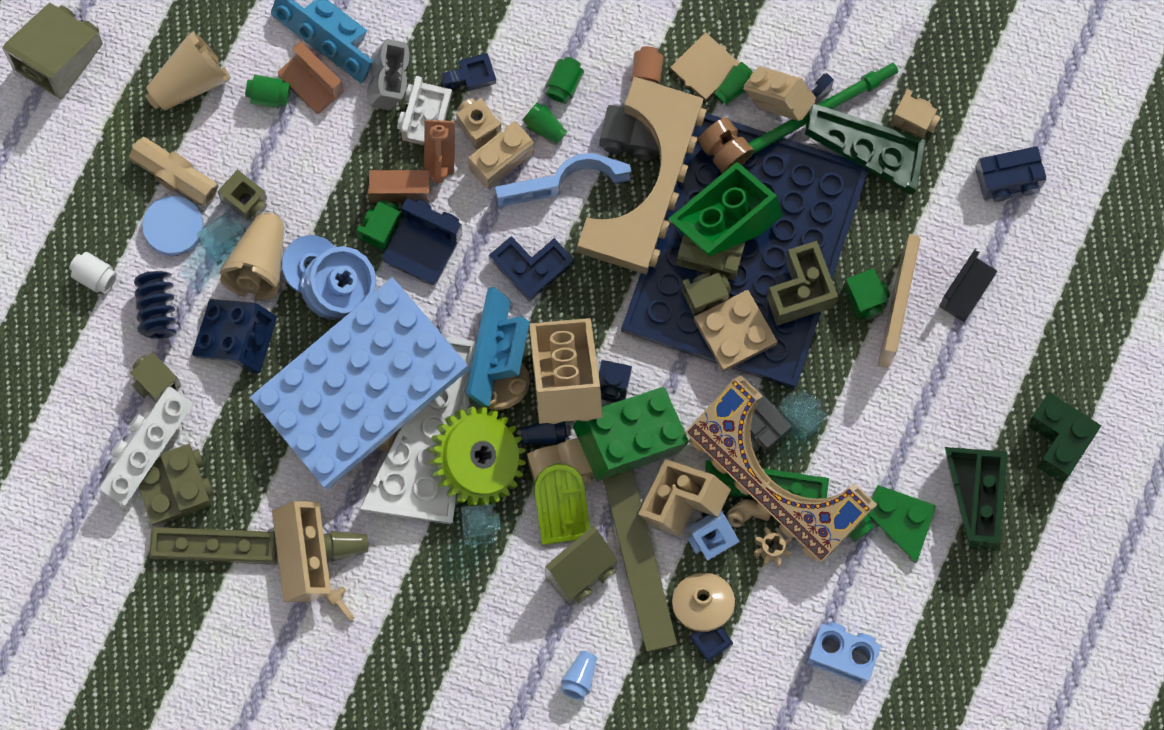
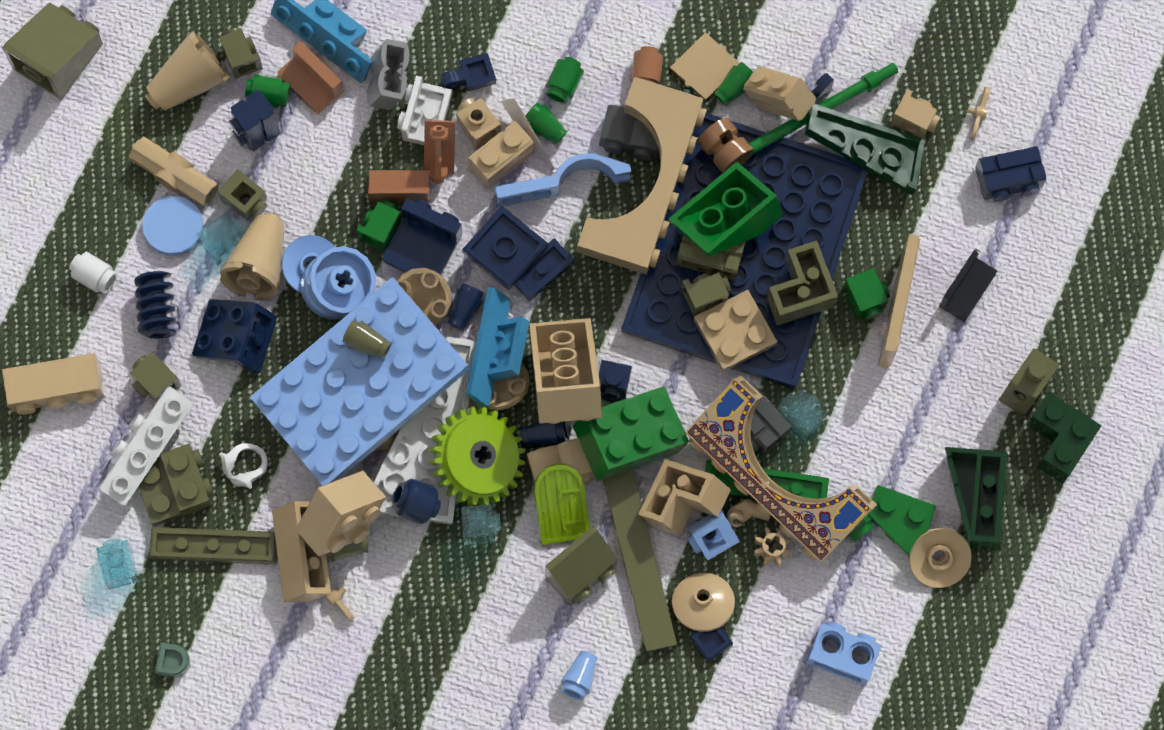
none -> tan brick [2,353,105,415]
none -> clear light blue brick [96,538,140,590]
none -> sand green tile [155,642,190,677]
none -> olive brick [219,27,263,79]
none -> white piece [219,443,268,489]
none -> dark blue brick [229,90,280,151]
none -> tan brick [295,471,386,557]
none -> olive cone [342,320,392,359]
none -> dark blue head [392,478,441,524]
none -> tan dish [397,268,452,325]
none -> dark blue cone [447,283,484,331]
none -> dark blue tile [462,206,548,291]
none -> white sticker [501,98,555,170]
none -> tan dish [909,528,972,588]
none -> tan piece [967,87,990,140]
none -> olive torso [999,348,1060,417]

